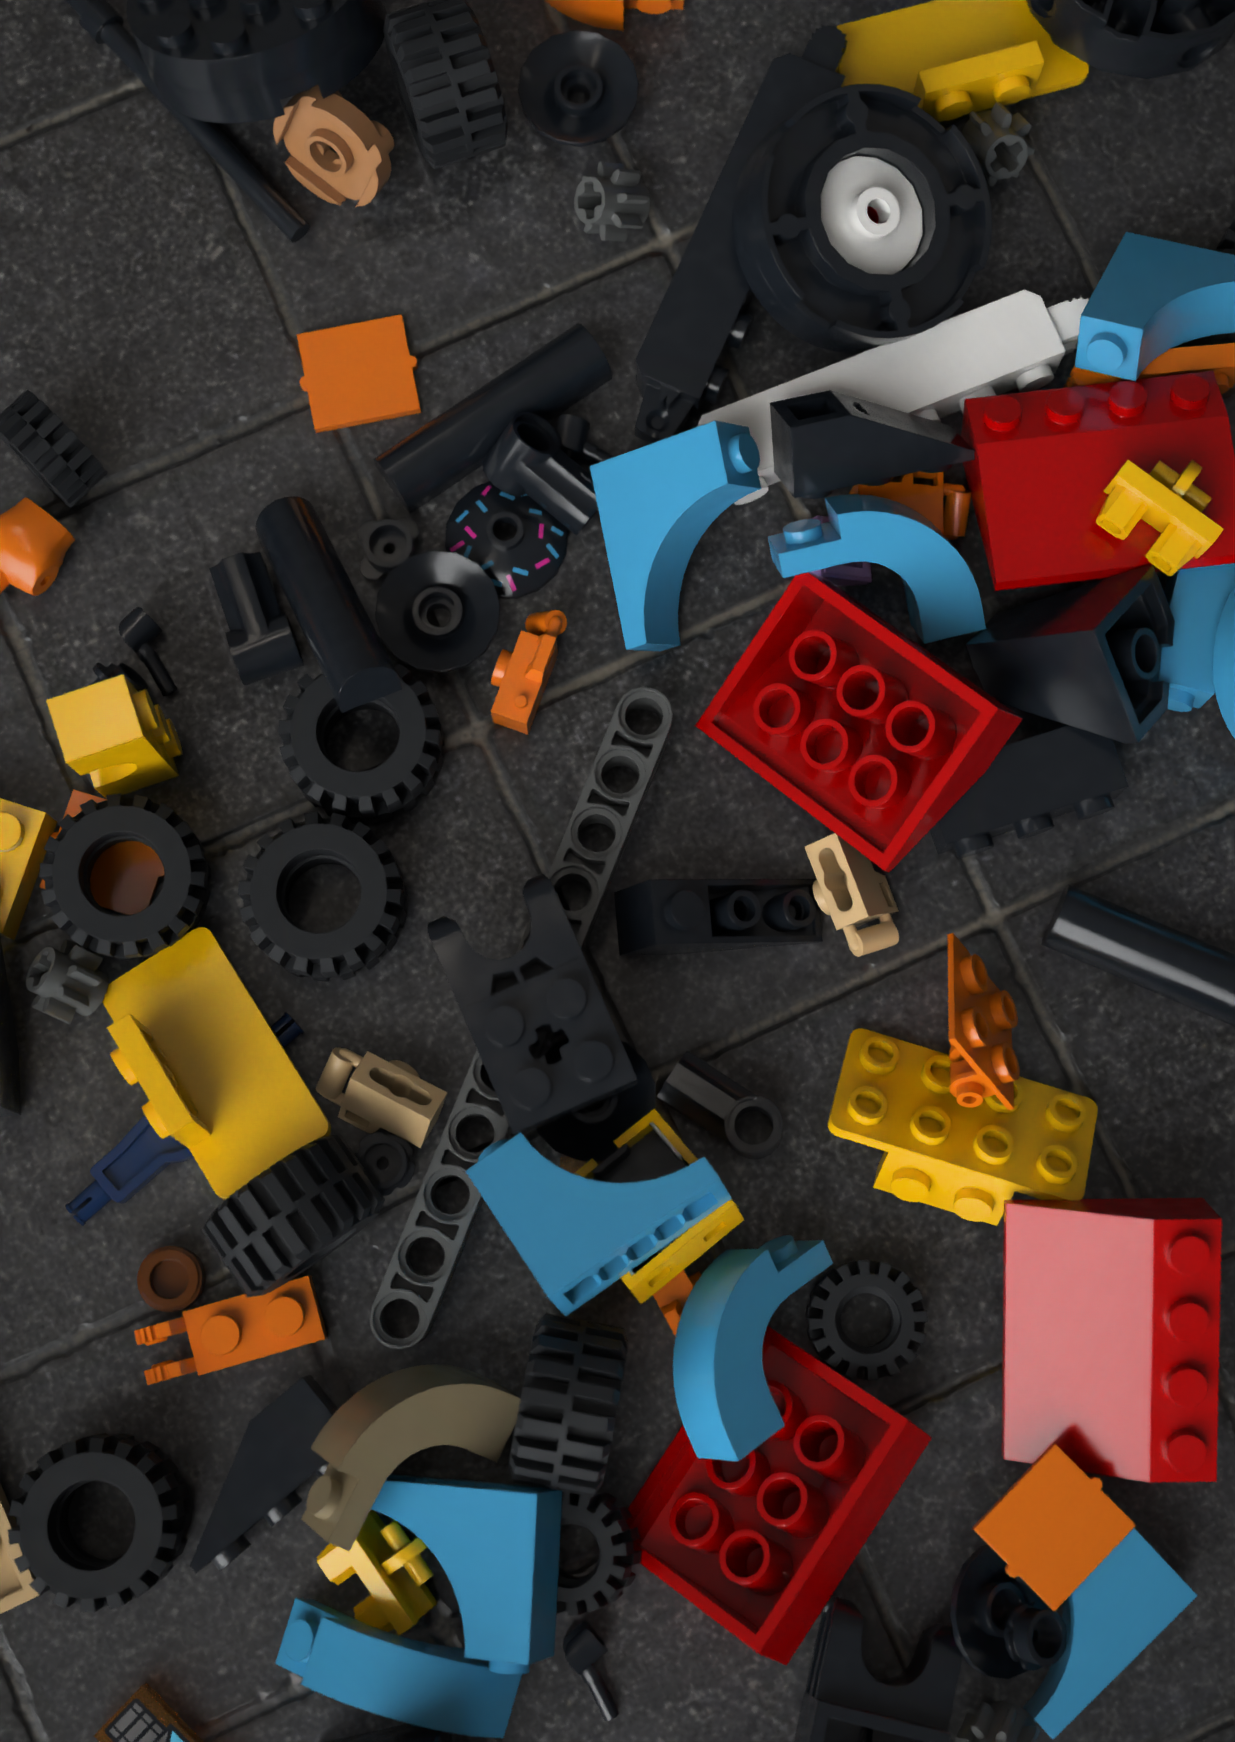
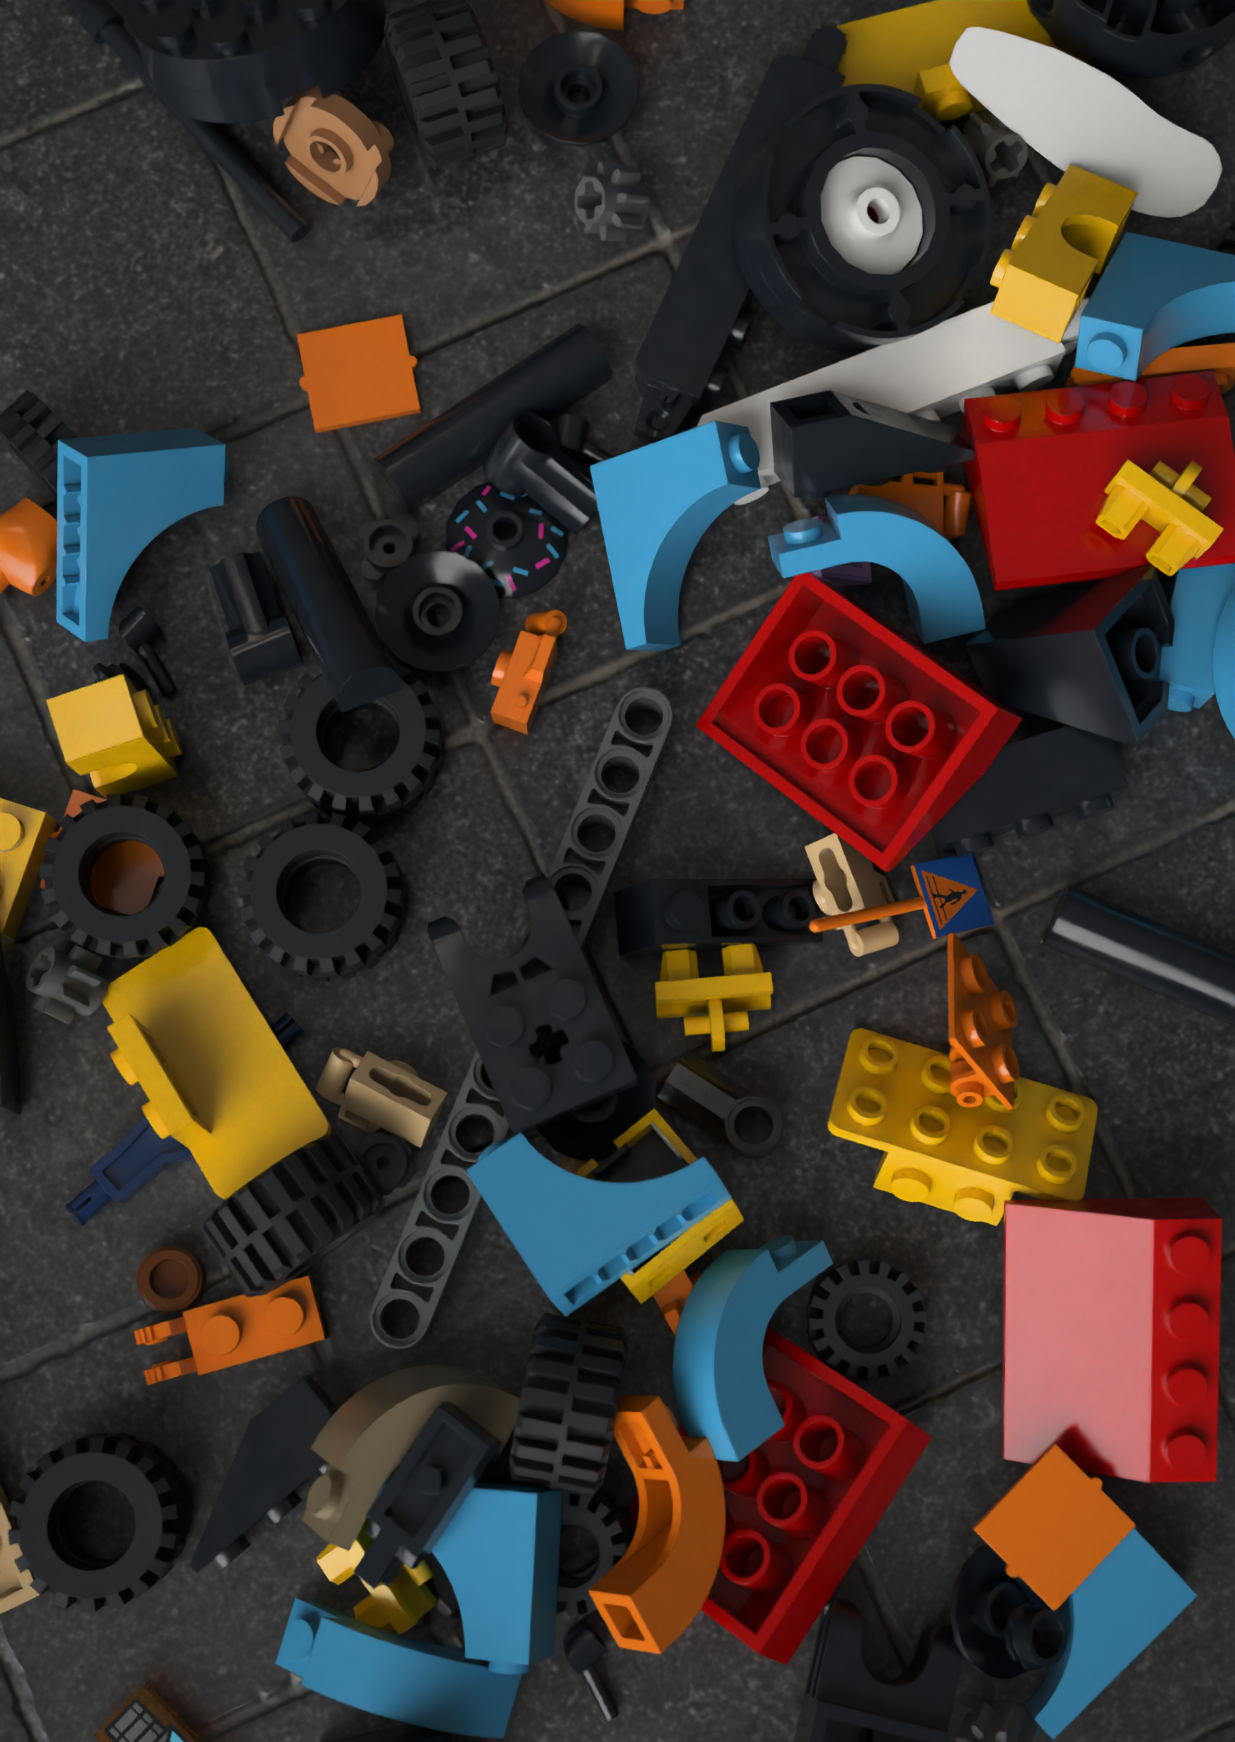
none -> dark azure arch [56,428,229,642]
none -> black hinge [353,1401,502,1589]
none -> orange arch [588,1395,726,1654]
none -> yellow hips [655,943,773,1052]
none -> piece [809,855,995,939]
none -> white sticker [949,27,1222,218]
none -> yellow arch [990,164,1138,343]

